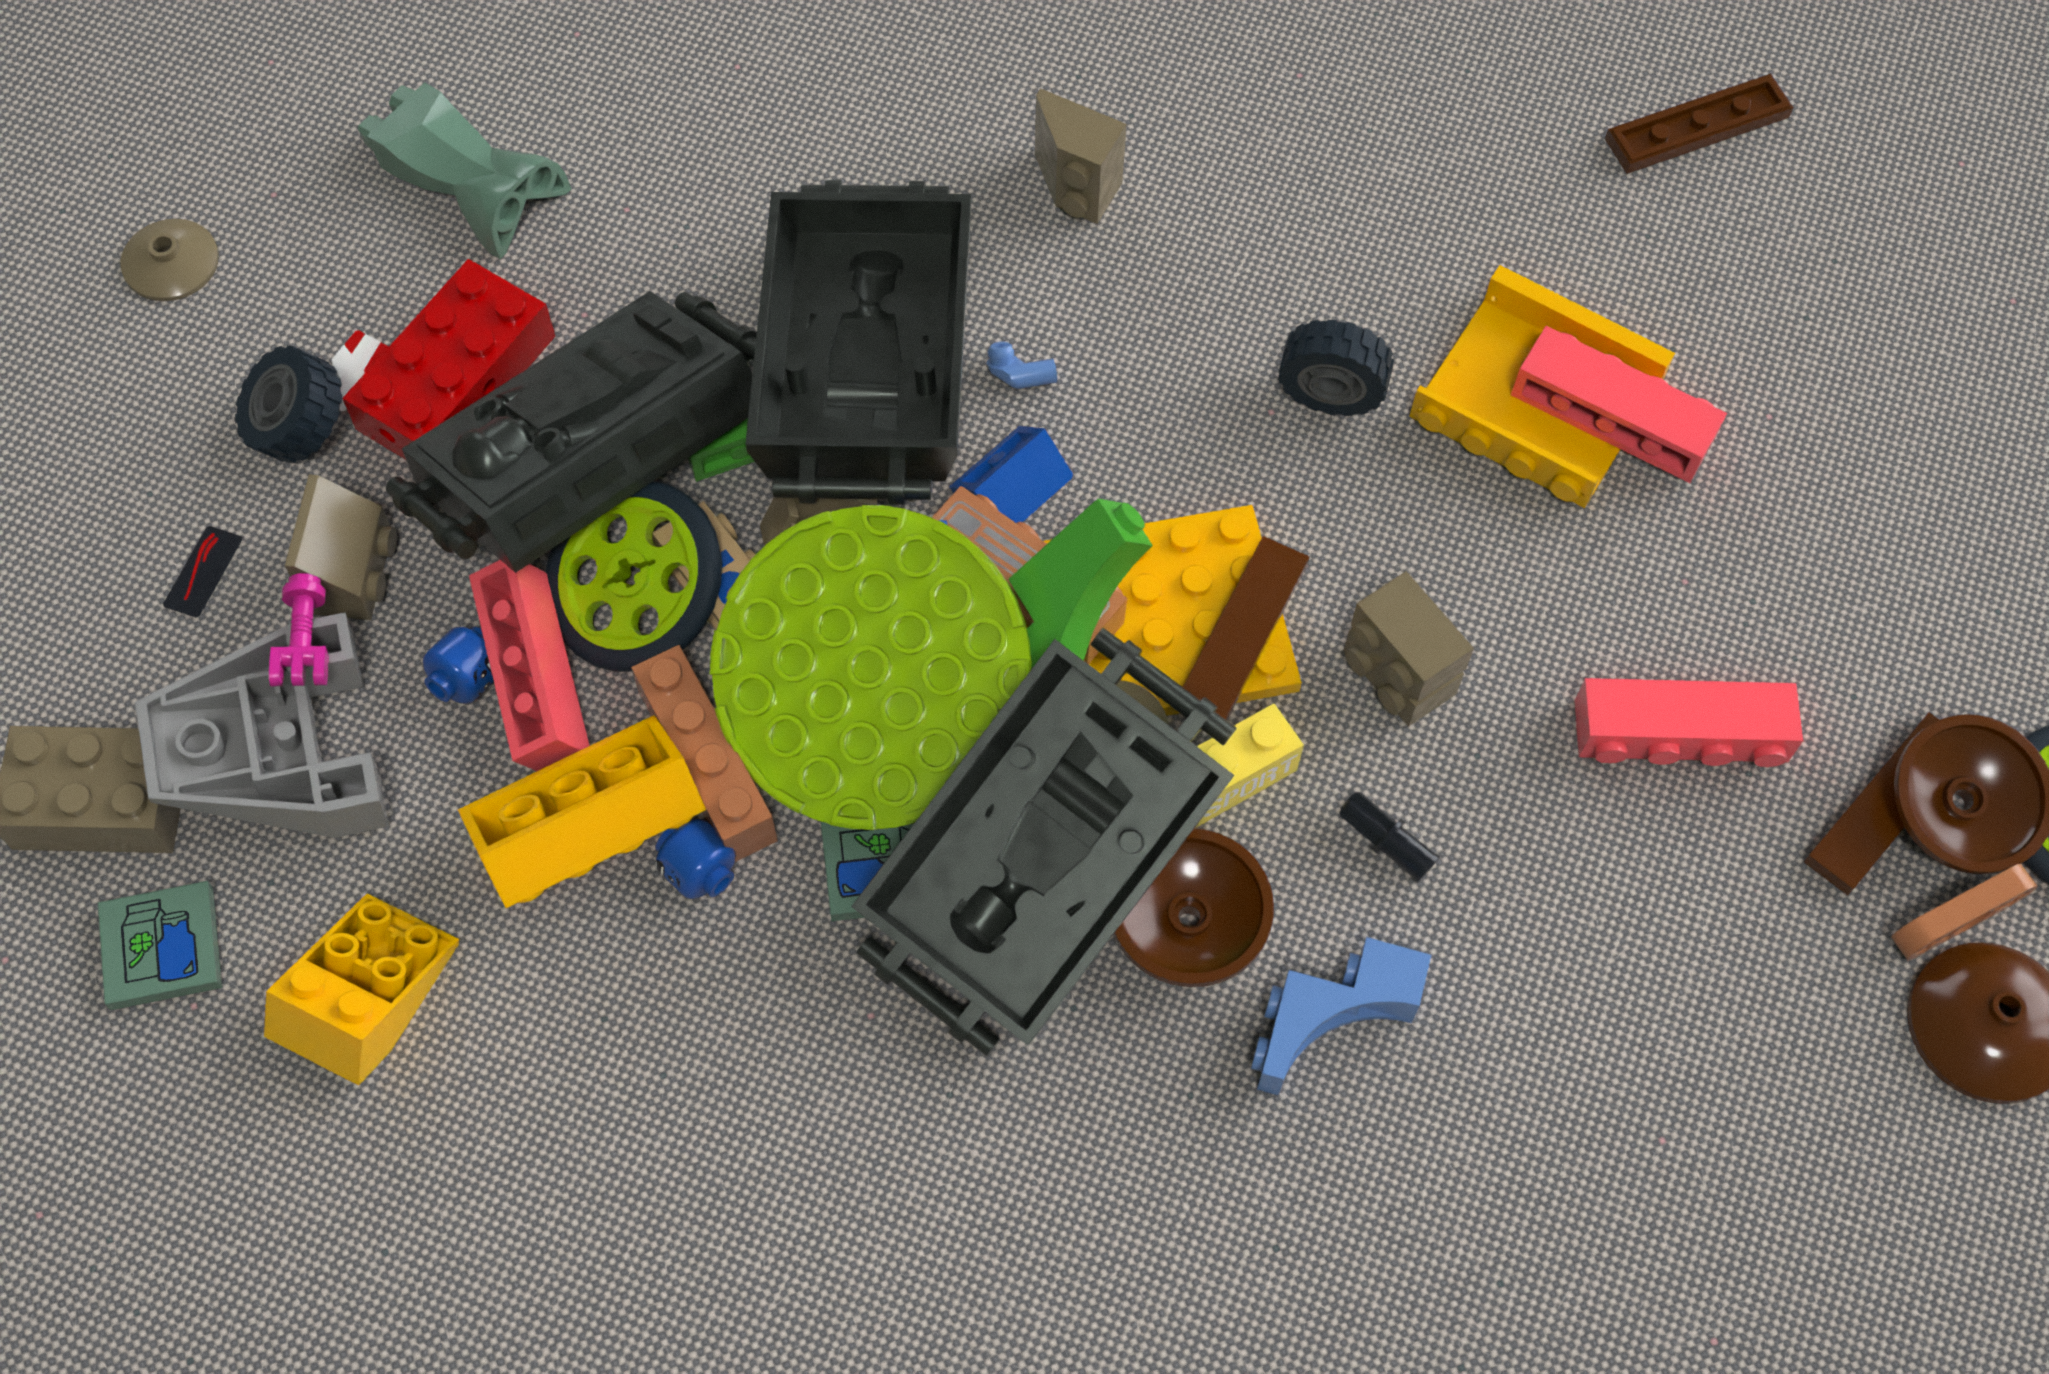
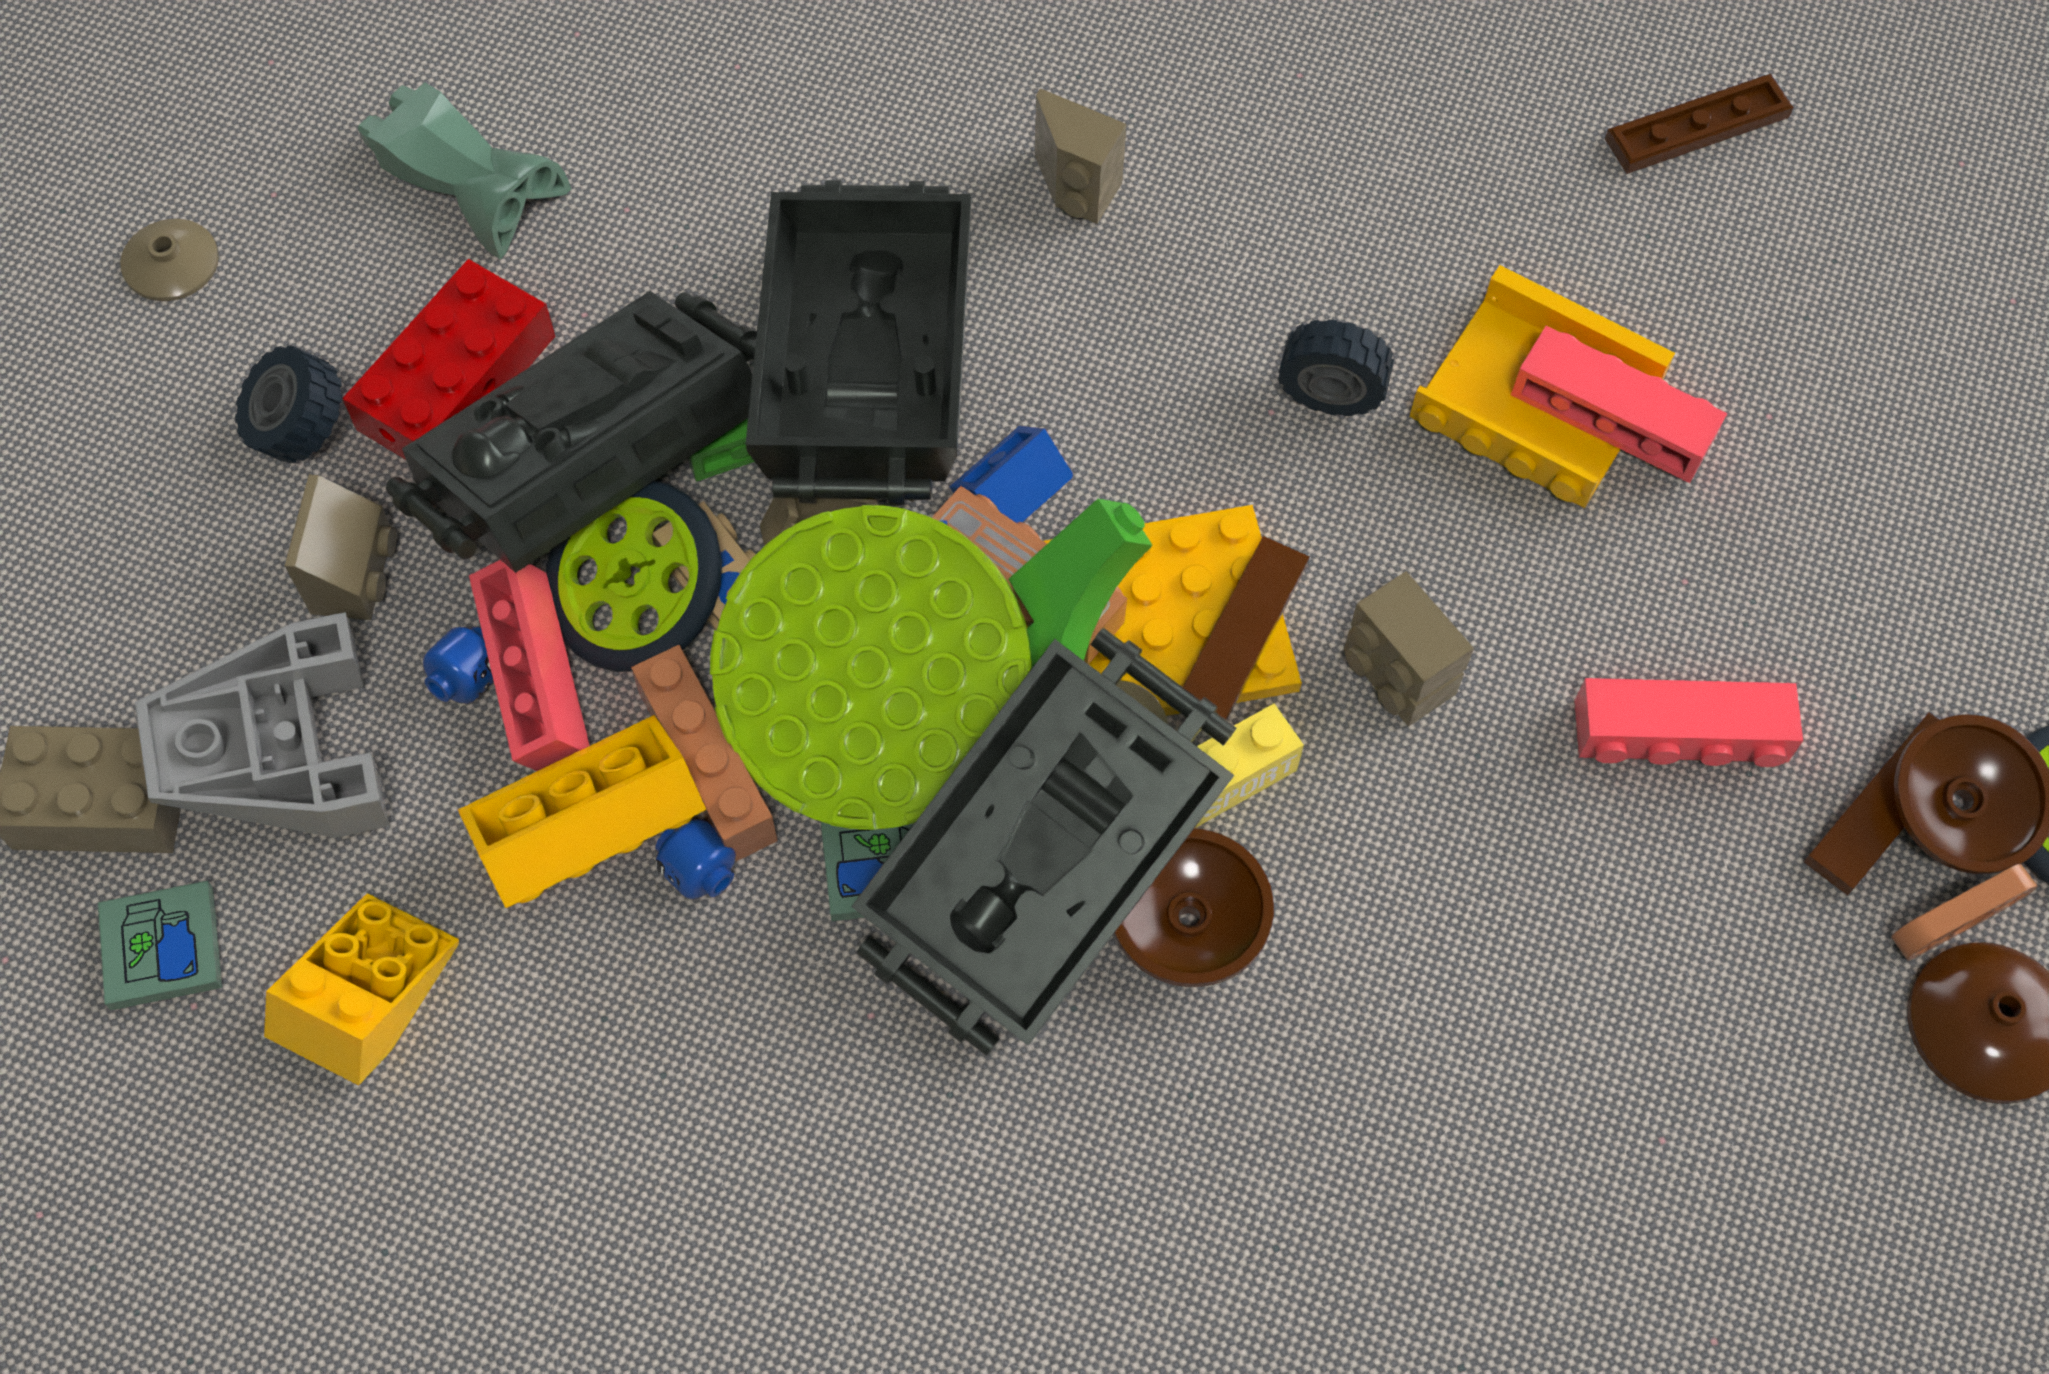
black sticker [163,526,243,618] -> none
dark pink hinge [269,573,329,687] -> none
white sticker [332,330,389,412] -> none
medium blue arm [986,341,1057,389] -> none
medium blue arch [1251,937,1431,1095] -> none
black axle [1339,792,1440,883] -> none

